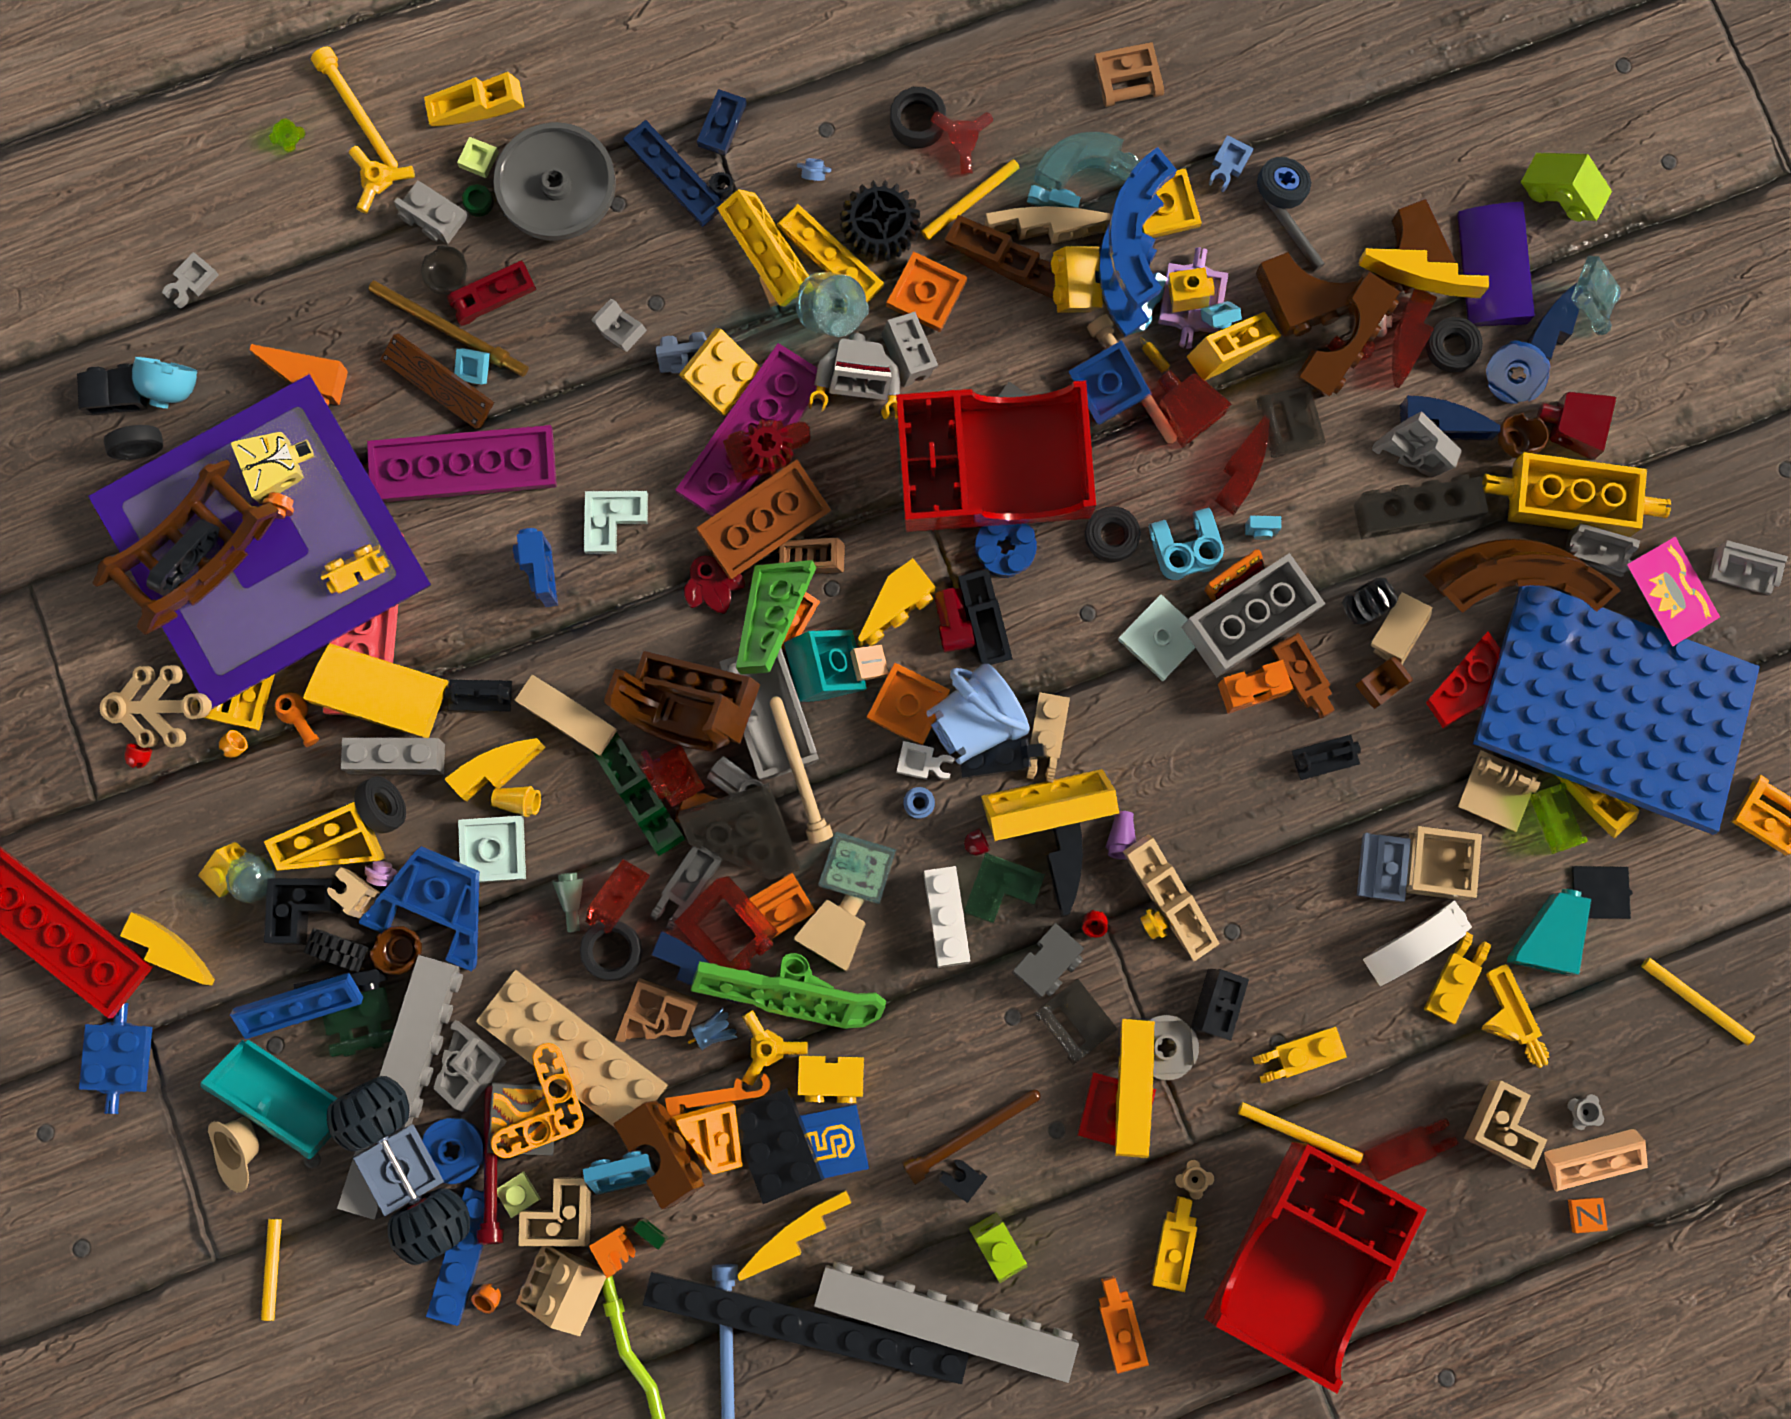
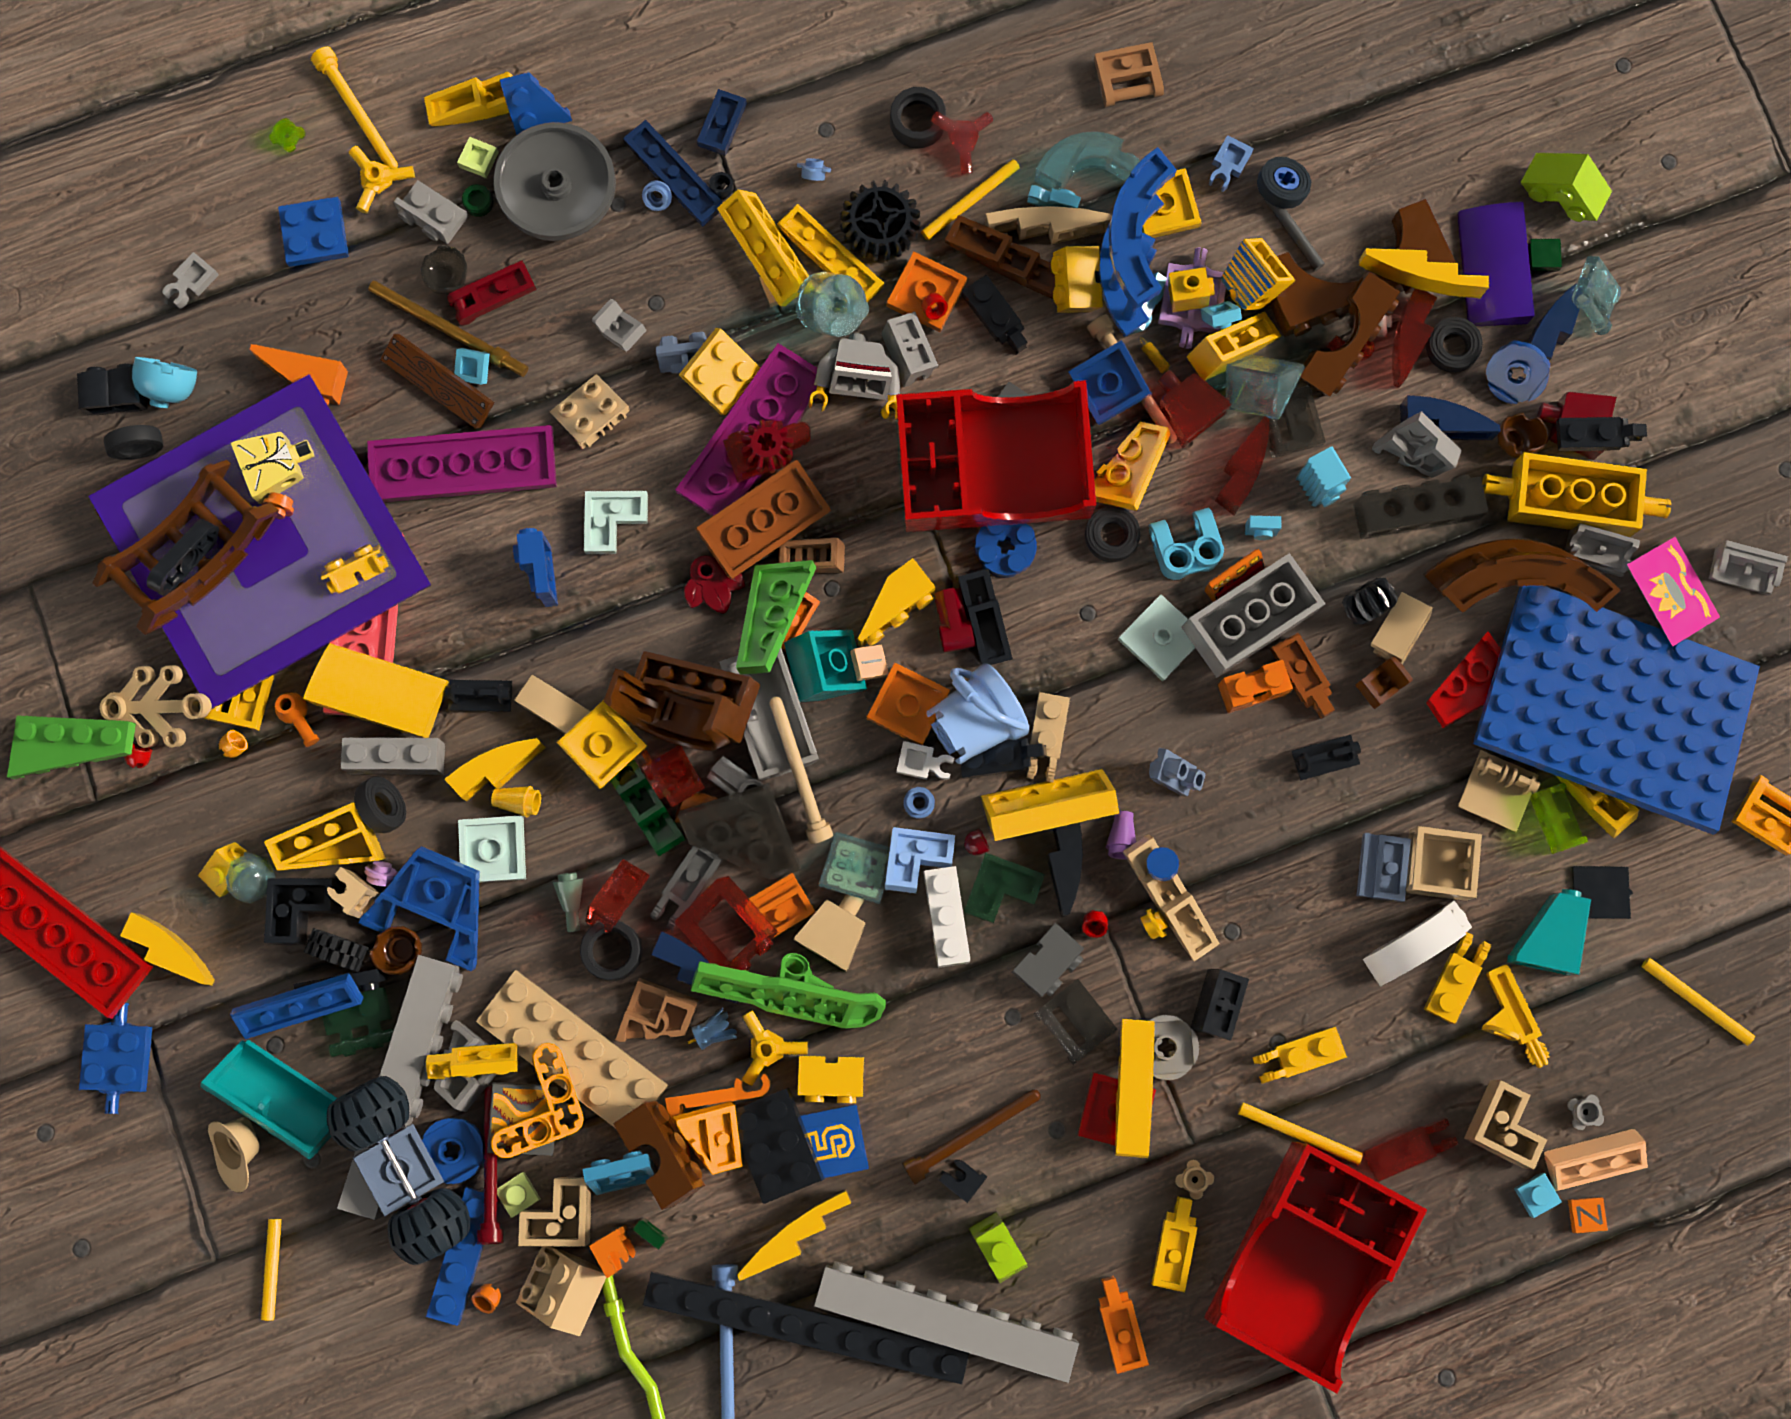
none -> bright green wing [7,716,136,779]
none -> blue plate [278,197,349,267]
none -> yellow hinge [426,1043,518,1080]
none -> blue wing [500,72,572,135]
none -> tan hinge [550,374,630,449]
none -> yellow plate [556,700,647,789]
none -> medium blue plate [642,180,672,211]
none -> light blue plate [885,827,955,894]
none -> red hinge [921,292,948,320]
none -> black hinge [961,274,1028,354]
none -> yellow wing [1094,422,1171,511]
none -> blue tile [1147,847,1179,881]
none -> sand blue hips [1149,748,1205,796]
none -> yellow torso [1221,238,1295,310]
none -> clear light blue slope [1226,354,1305,420]
none -> medium azure brick [1296,447,1351,507]
none -> medium azure plate [1514,1173,1562,1218]
none -> dark green tile [1528,239,1562,271]
none -> black hinge [1556,417,1647,451]

